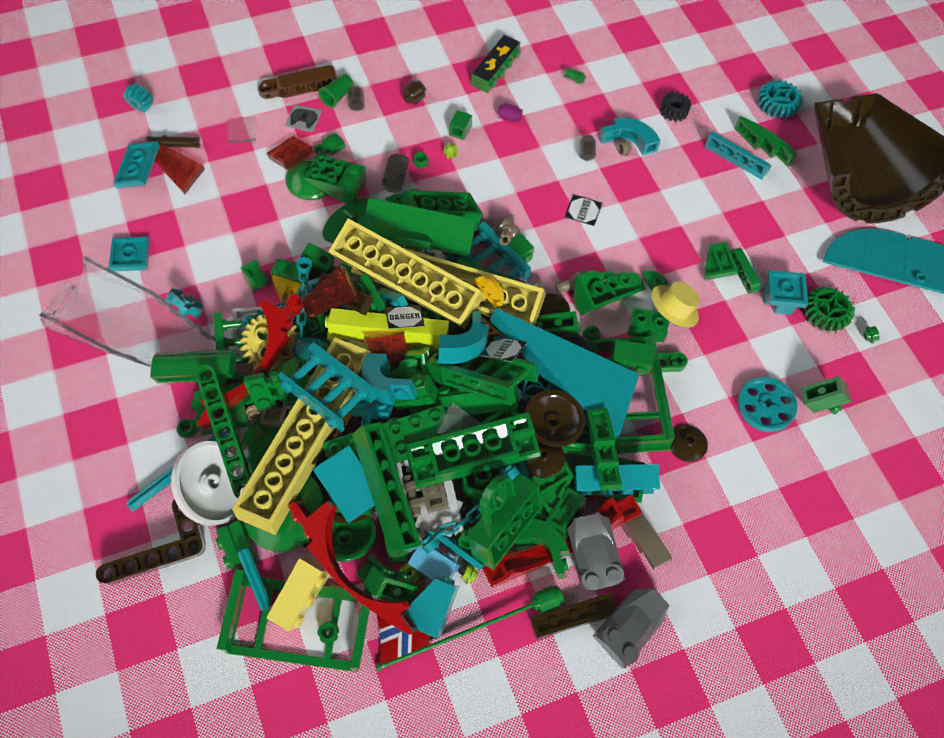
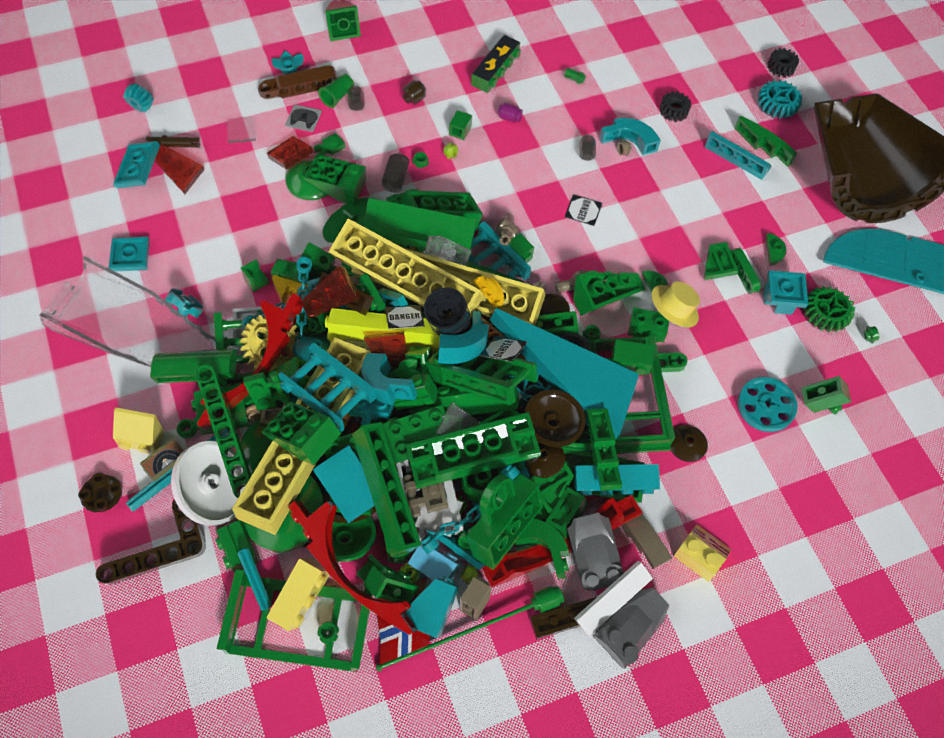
none -> dark brown dish [78,473,123,512]
none -> light yellow slope [113,408,165,454]
none -> panel [140,438,184,482]
none -> green slope [262,402,341,465]
none -> teal plate [272,51,304,74]
none -> green slope [325,0,361,41]
none -> clear brick [423,236,472,266]
none -> black wheel [424,287,470,336]
none -> dark tan brick [459,578,492,621]
none -> white tile [574,561,653,636]
none -> light yellow slope [674,525,731,582]
none -> green plate [765,233,787,265]
none -> black tyre [767,48,799,78]

